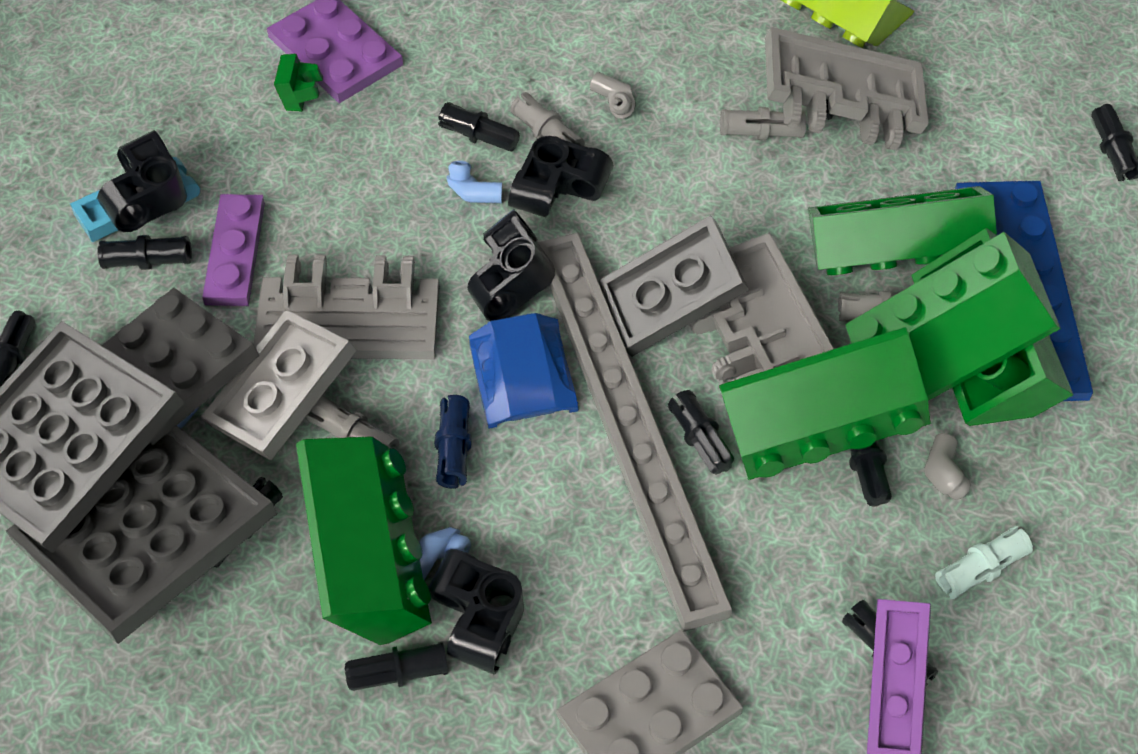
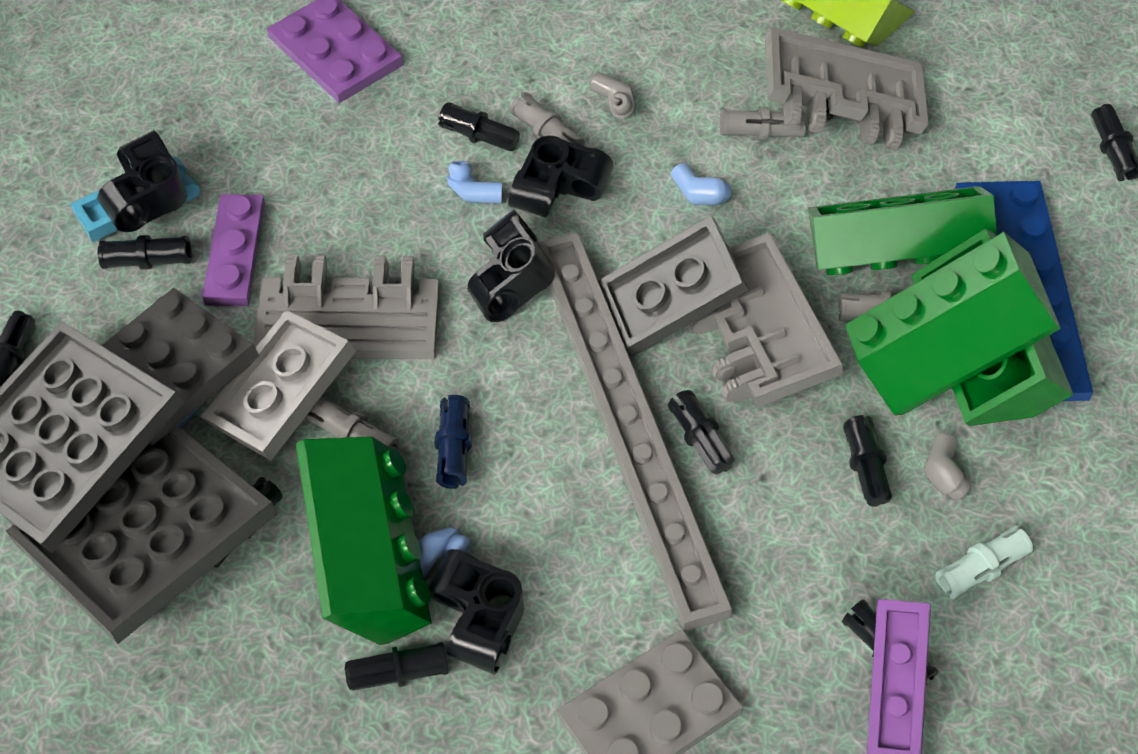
green tile [274,54,323,112] -> none
blue slope [469,313,578,429] -> none
green slope [719,327,931,480] -> none
none -> light blue arm [671,163,732,205]

